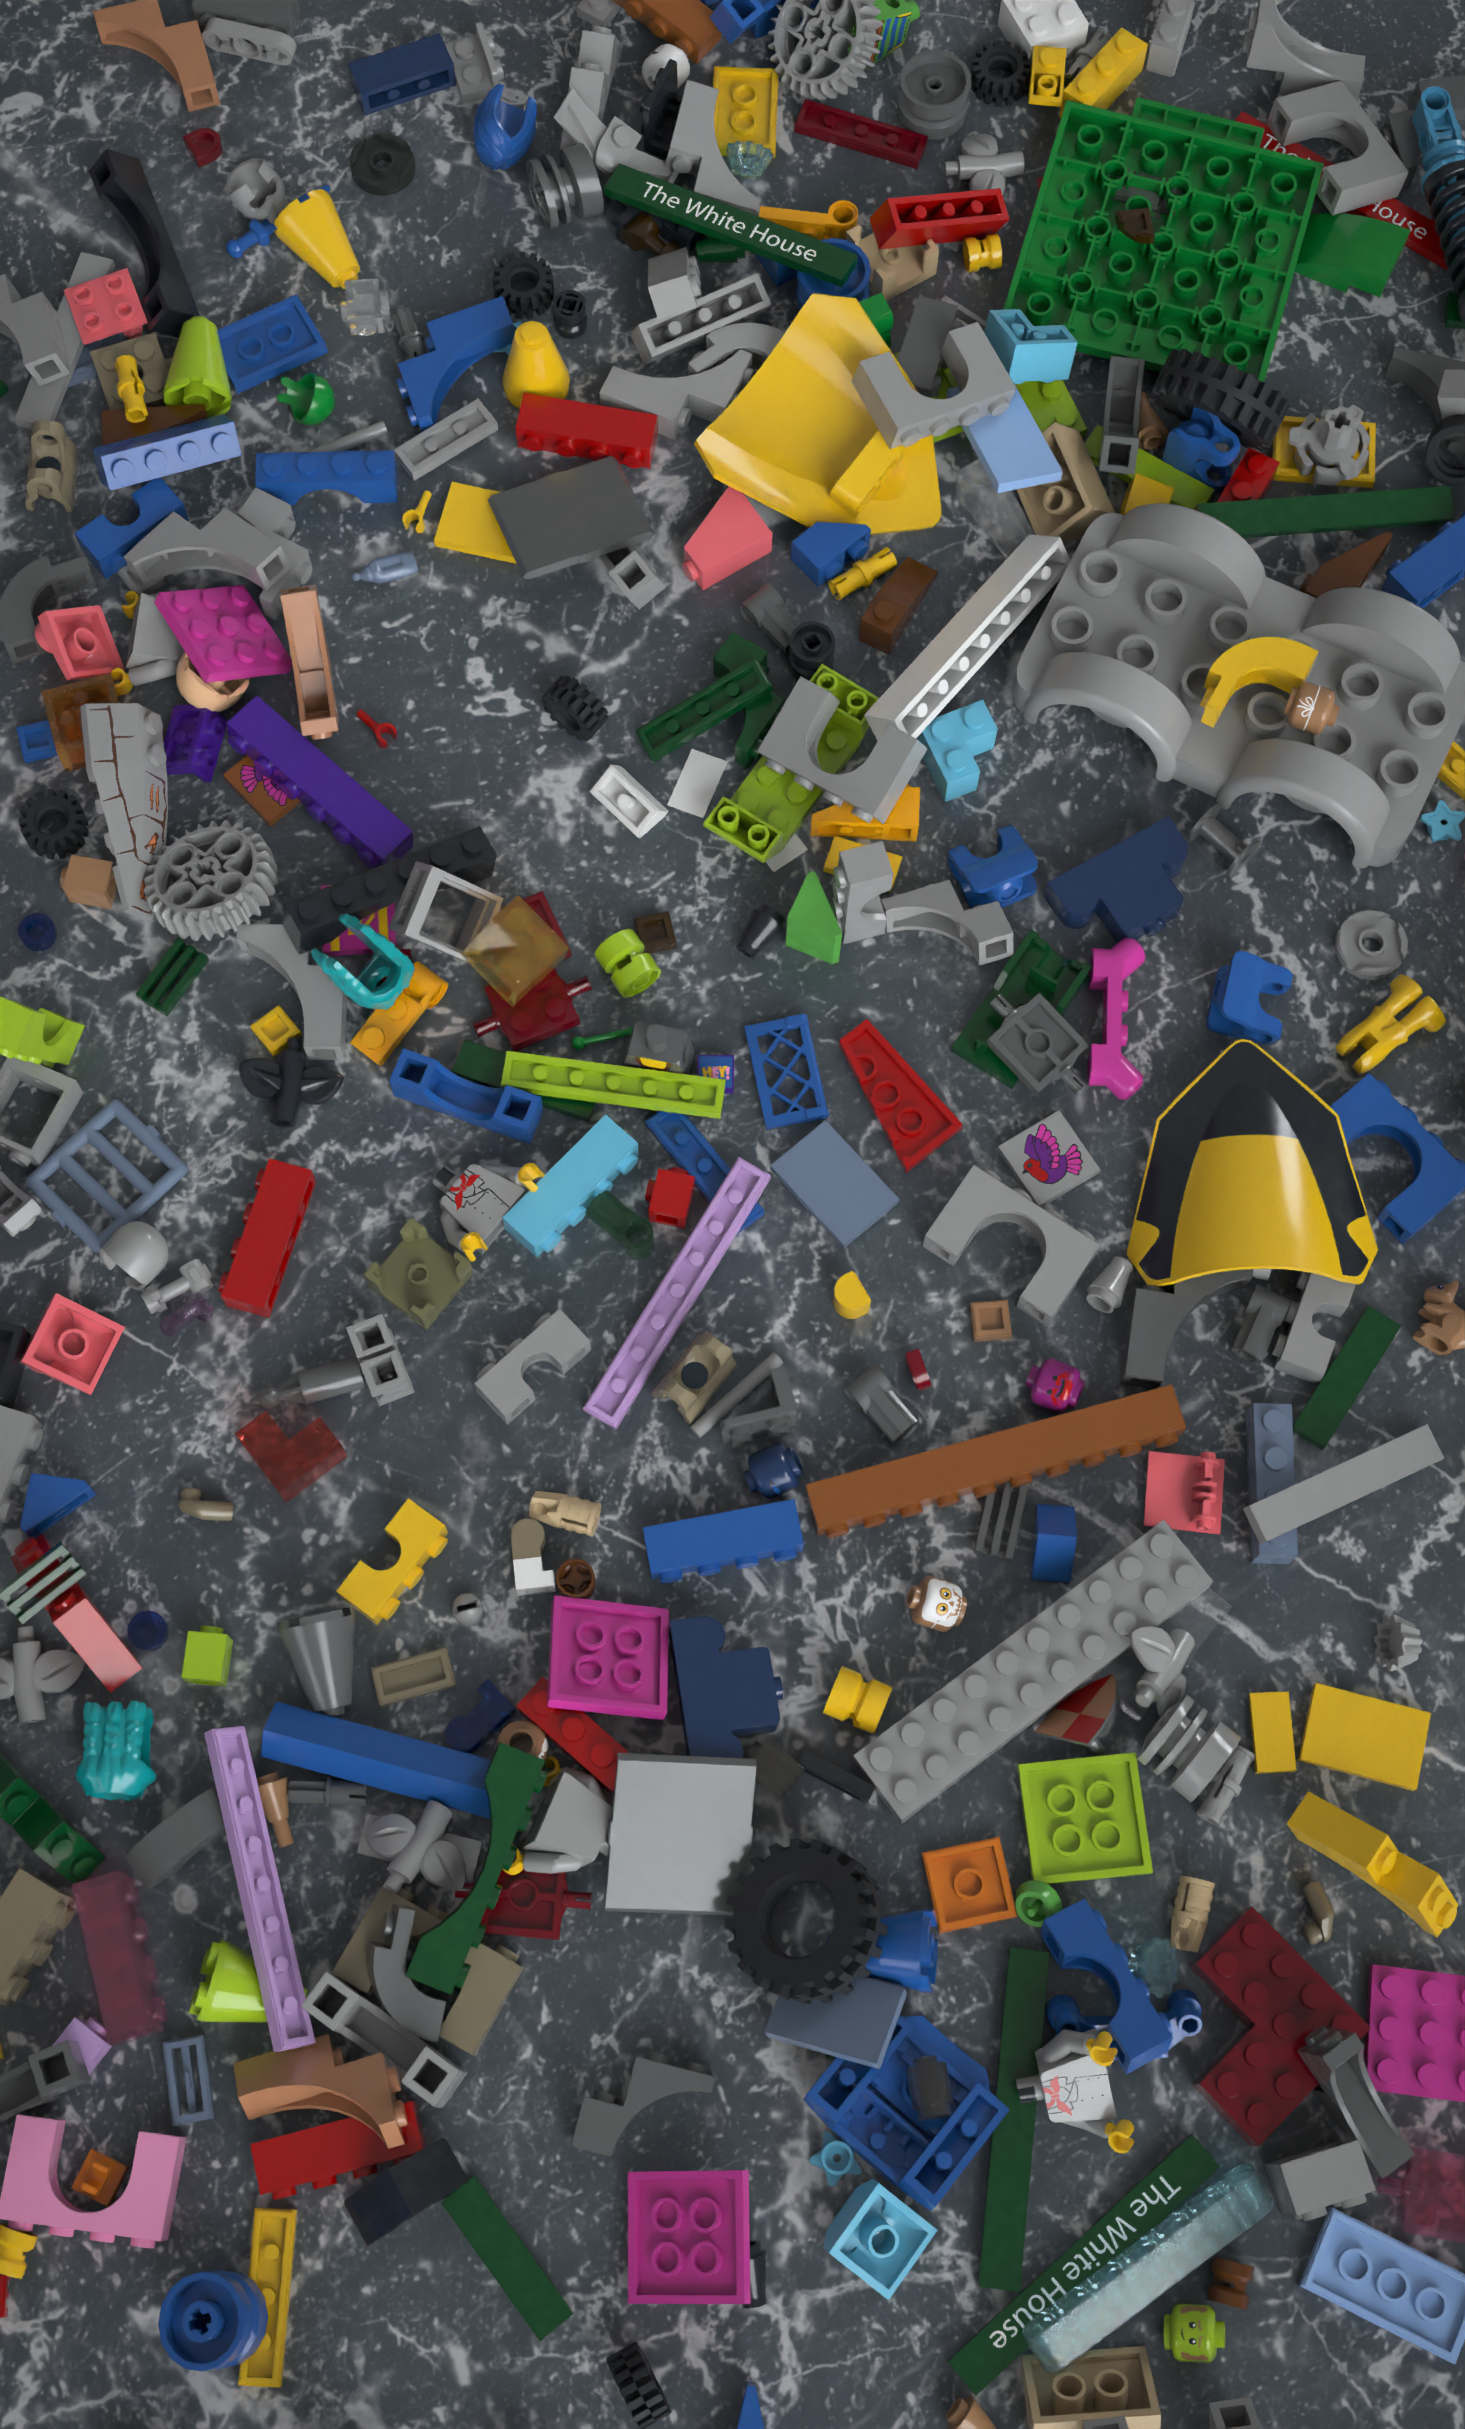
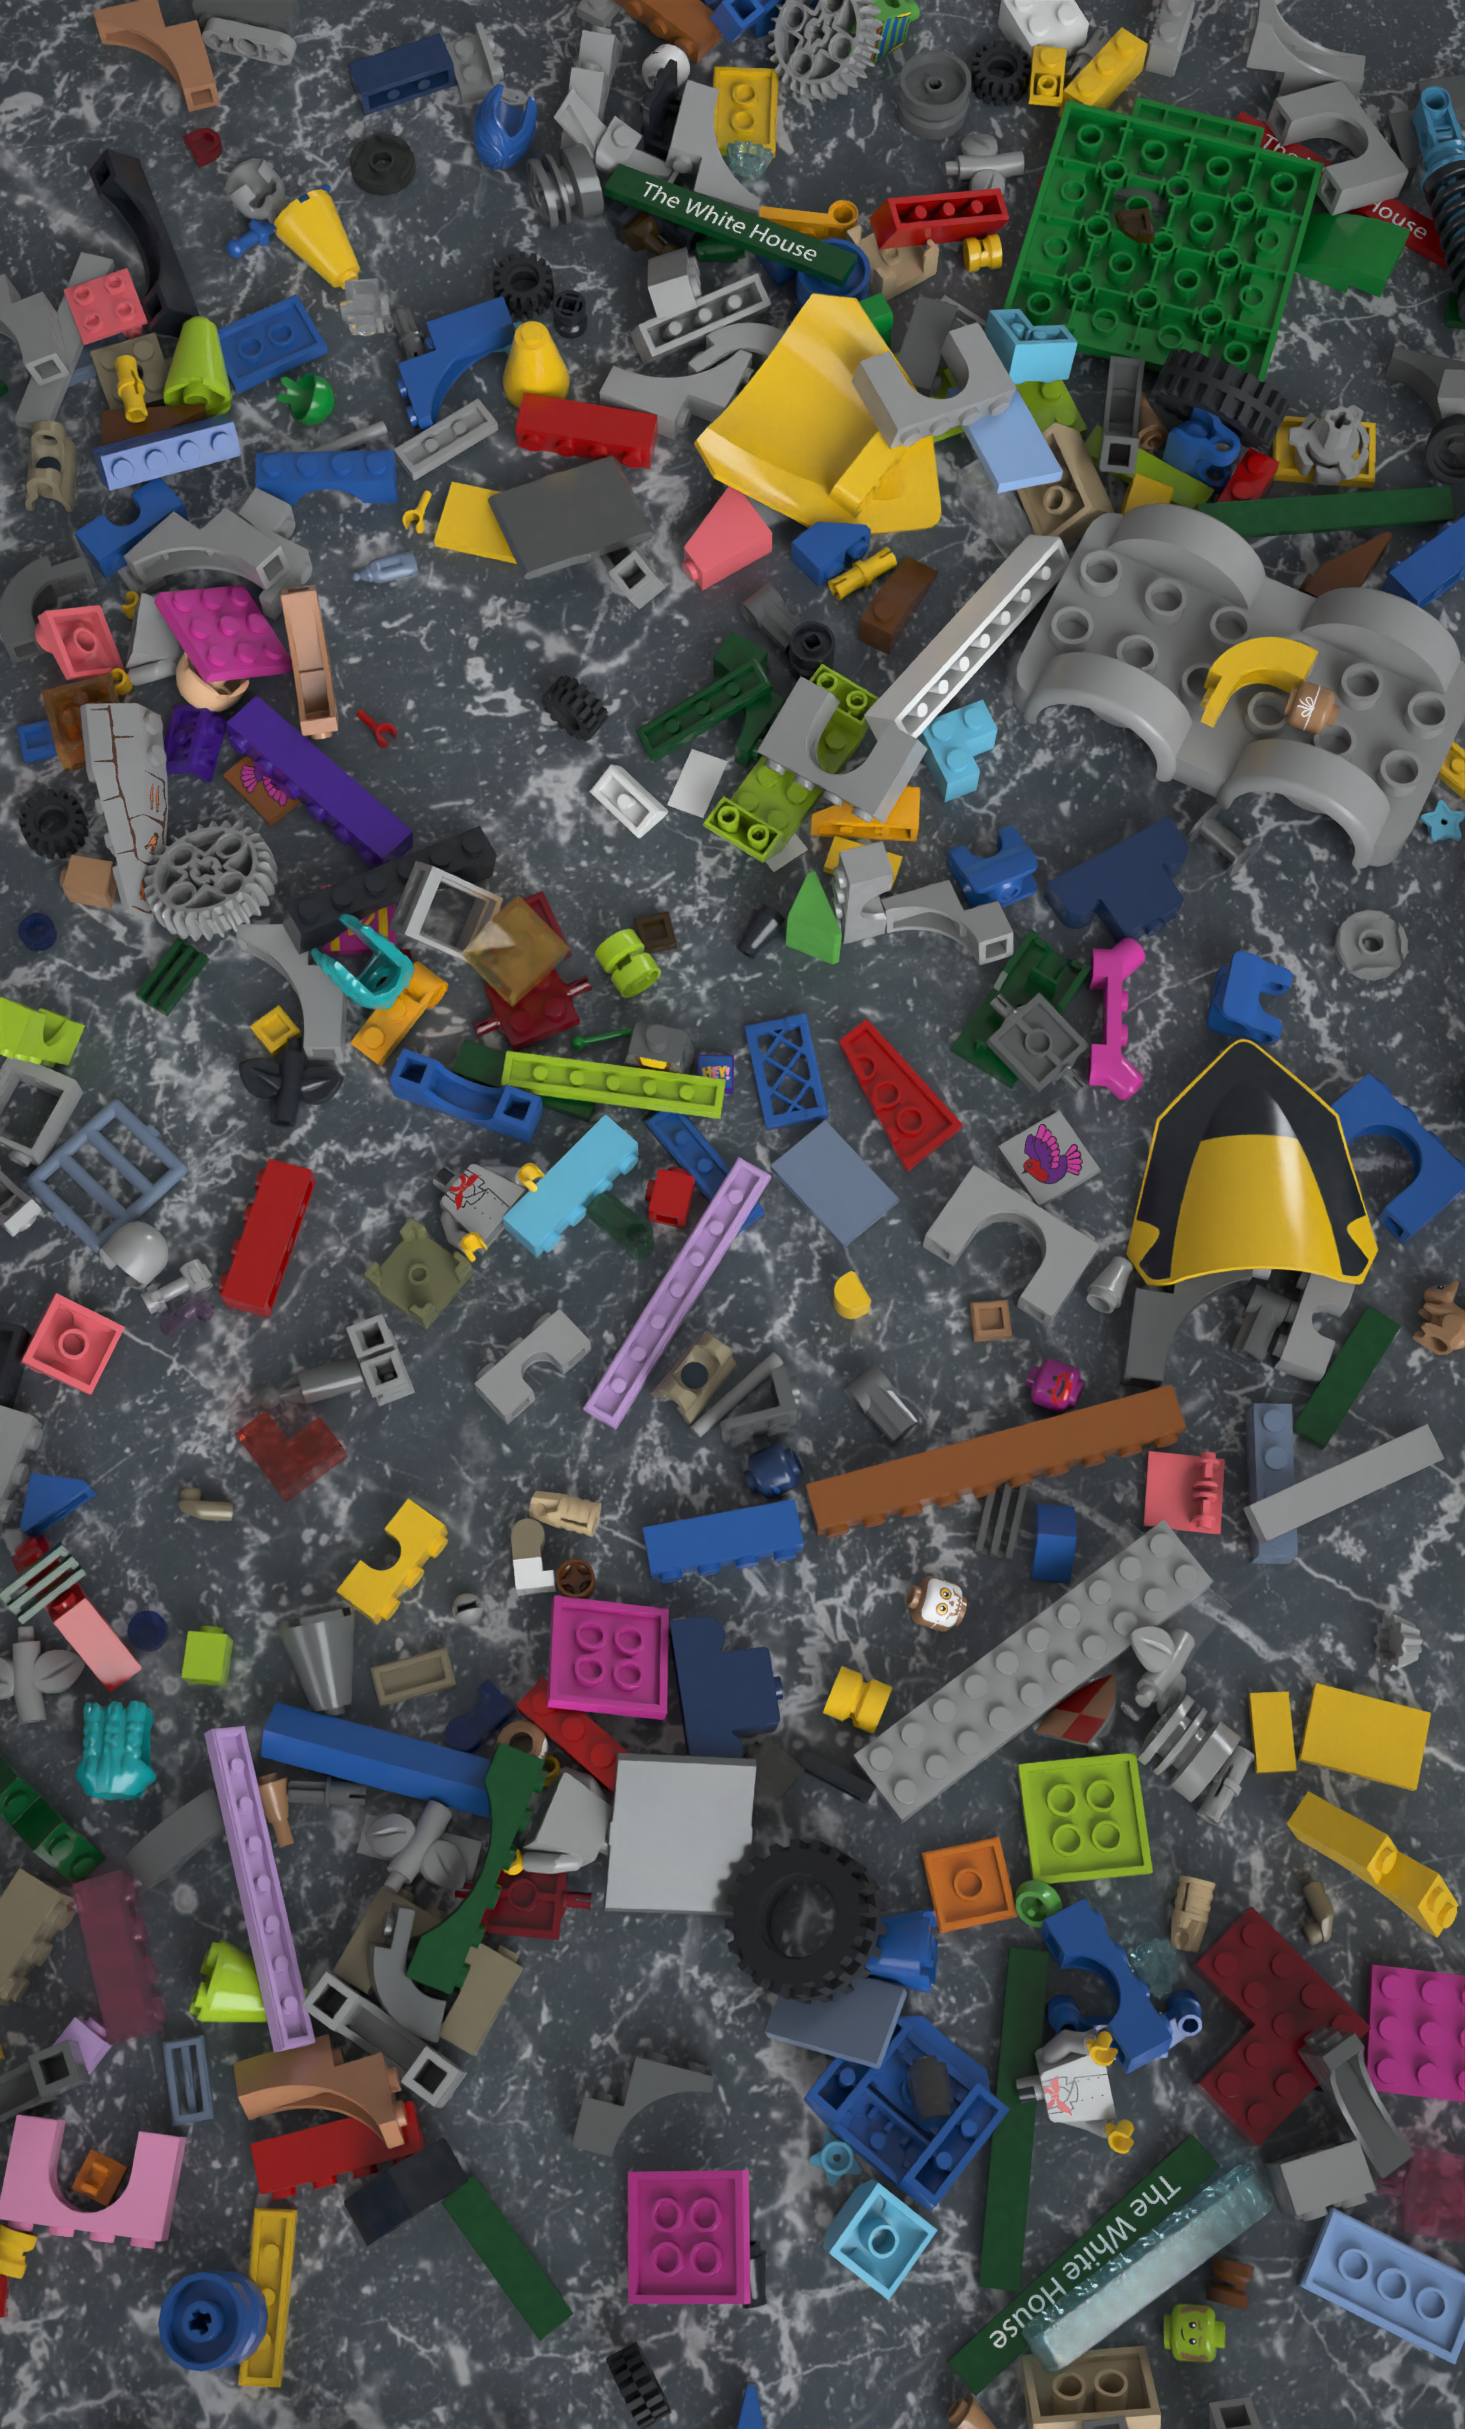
dark red tile [794,99,928,169] -> none
dark red tile [905,1348,932,1391] -> none
yellow piece [1335,974,1446,1075] -> none

